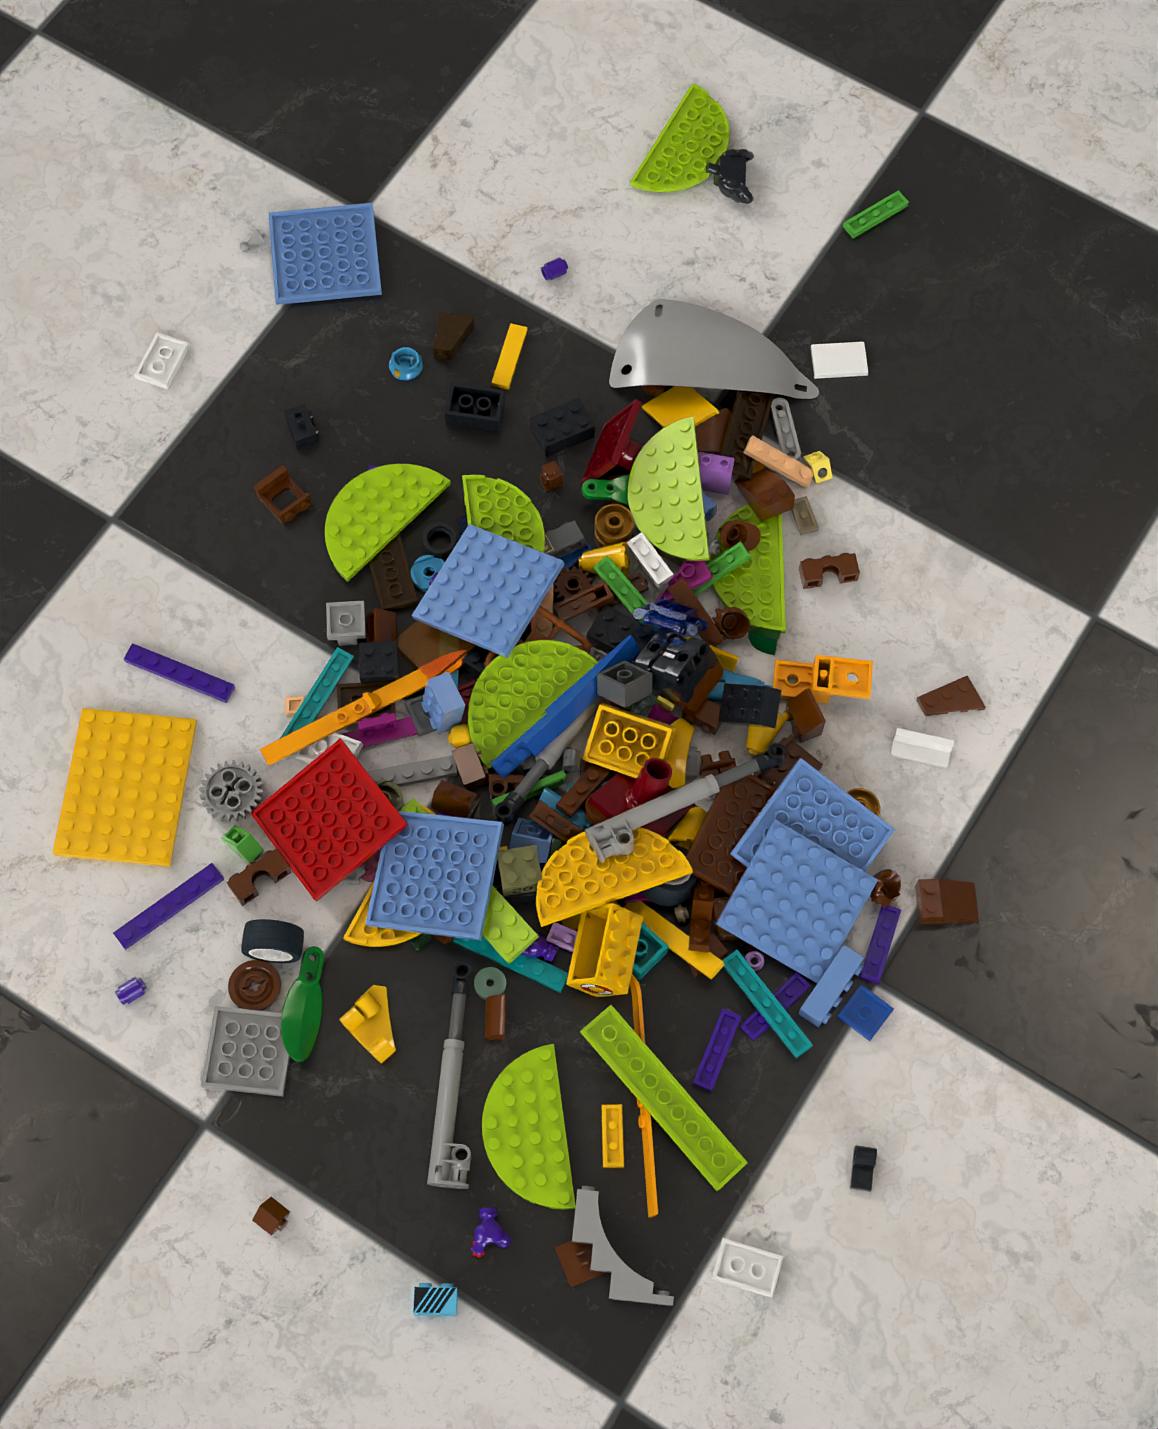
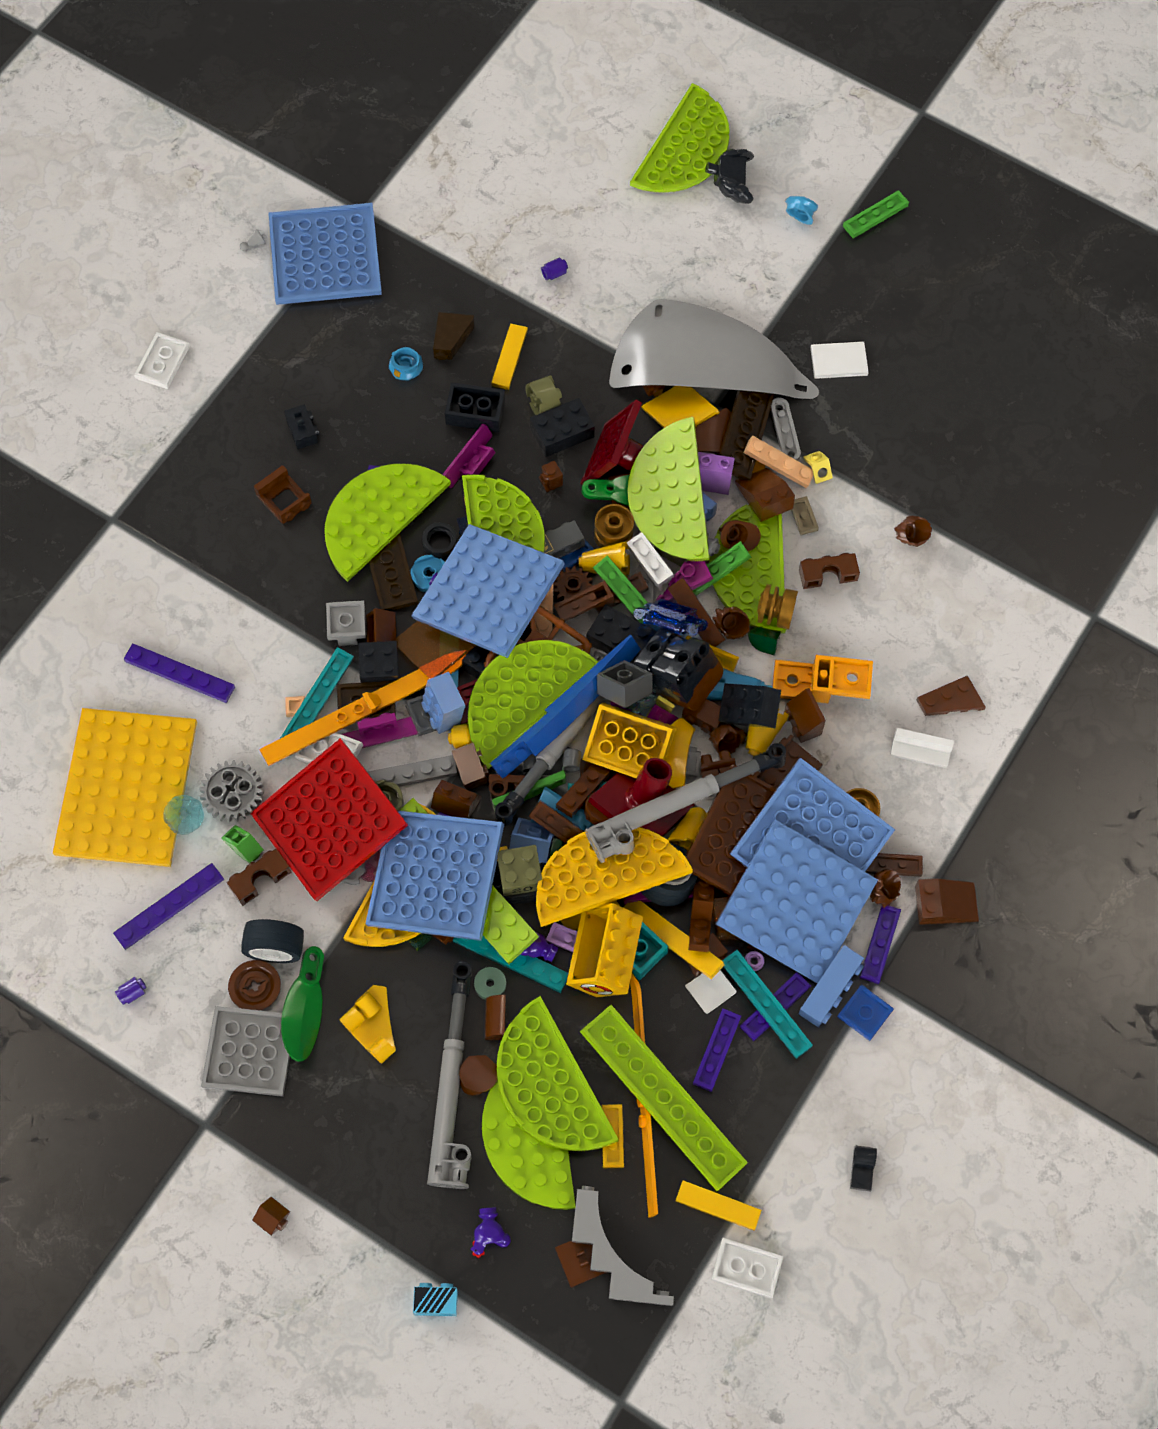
dark tan plate [674,904,690,924] -> none
none -> clear light blue plate [163,795,204,835]
none -> magenta bracket [442,424,495,488]
none -> reddish brown hat [459,1055,498,1096]
none -> lime plate [497,996,619,1151]
none -> olive brick [525,375,562,415]
none -> yellow tile [676,1181,762,1231]
none -> white sticker [685,970,736,1014]
none -> reddish brown hair [709,723,747,754]
none -> pearl gold wheel [757,584,798,630]
none -> dark azure hat [785,196,818,225]
none -> reddish brown plate [865,853,923,877]
none -> reddish brown hair [894,515,932,547]

